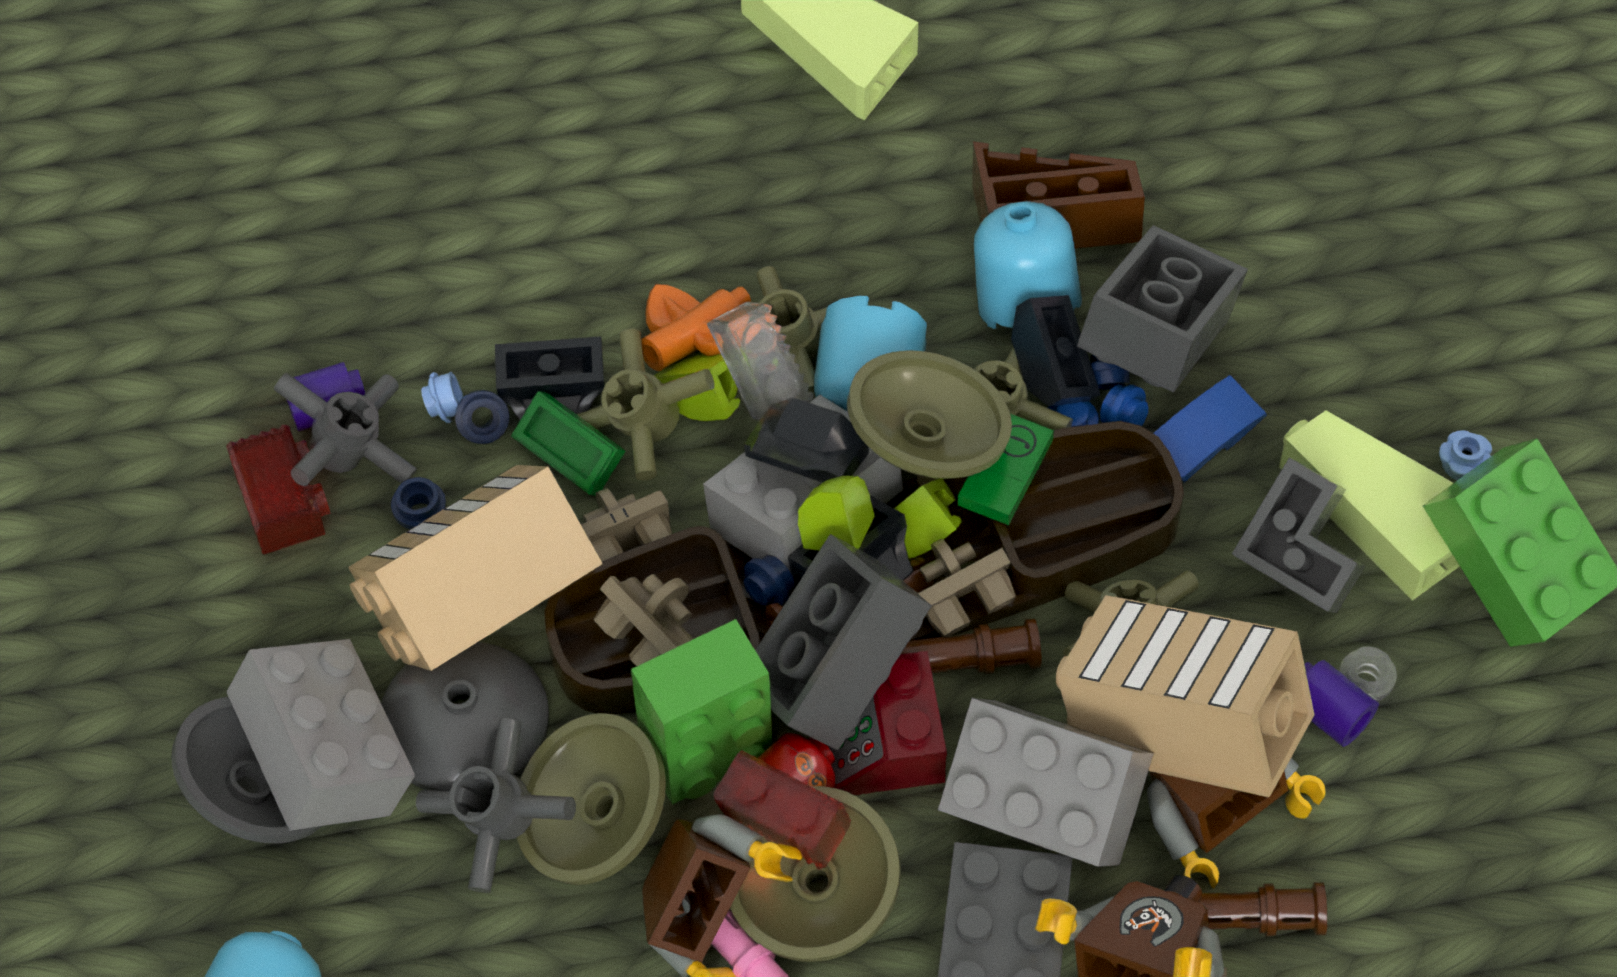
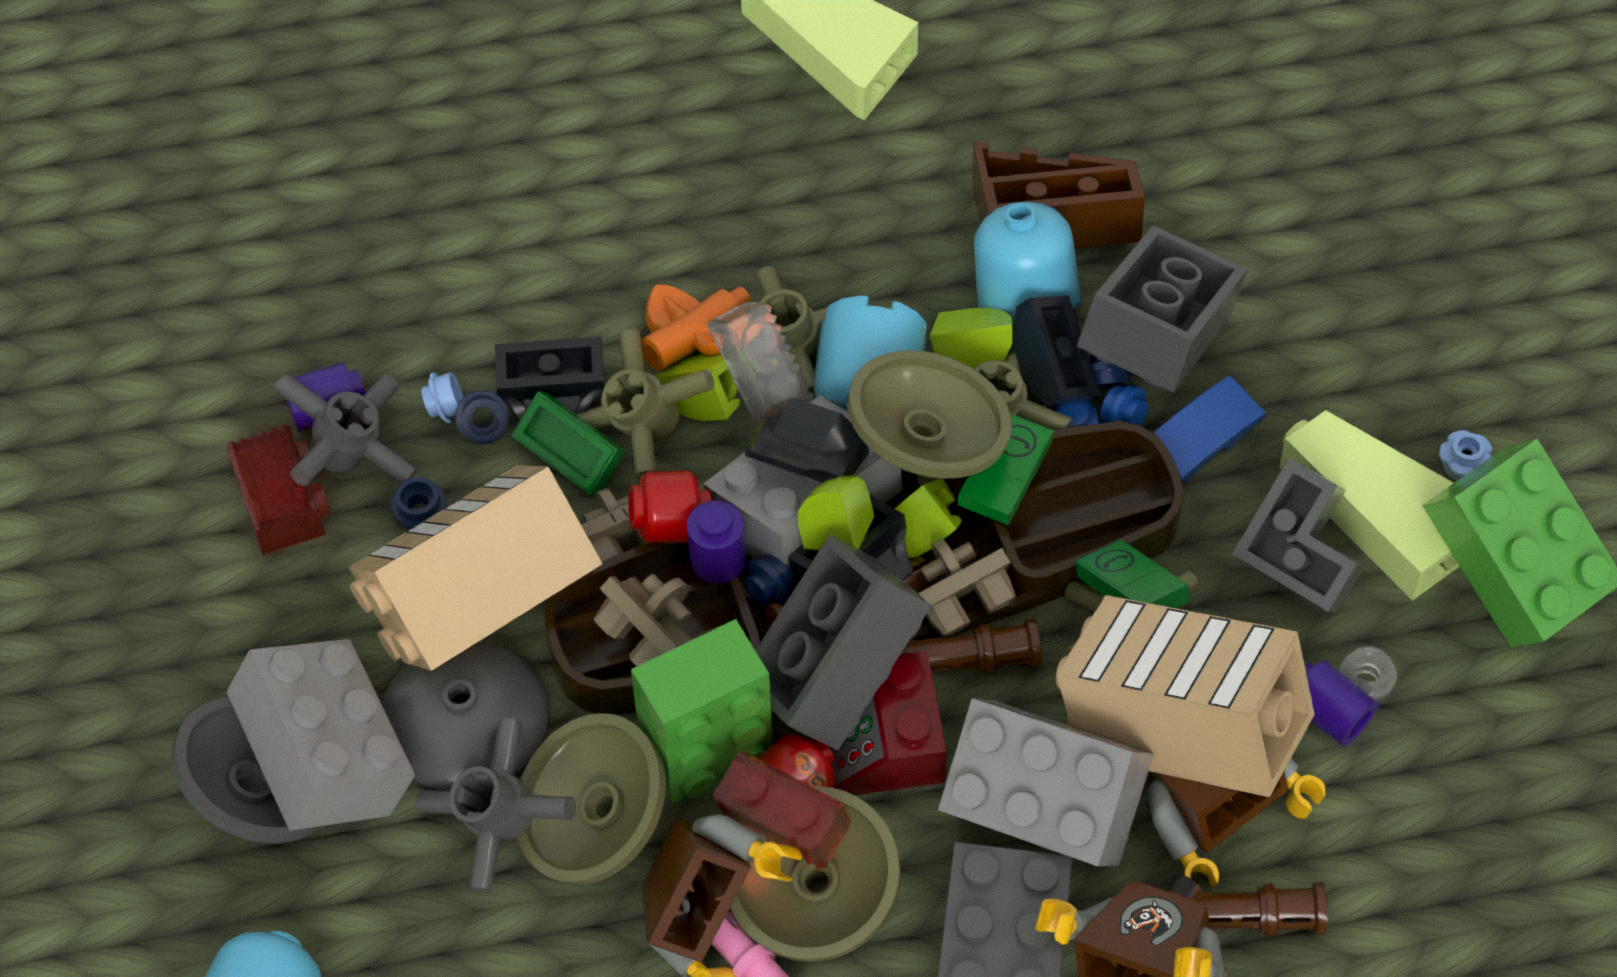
none -> red head [628,470,711,543]
none -> dark purple brick [687,500,746,583]
none -> lime brick [930,307,1013,369]
none -> green tile [1076,540,1190,608]

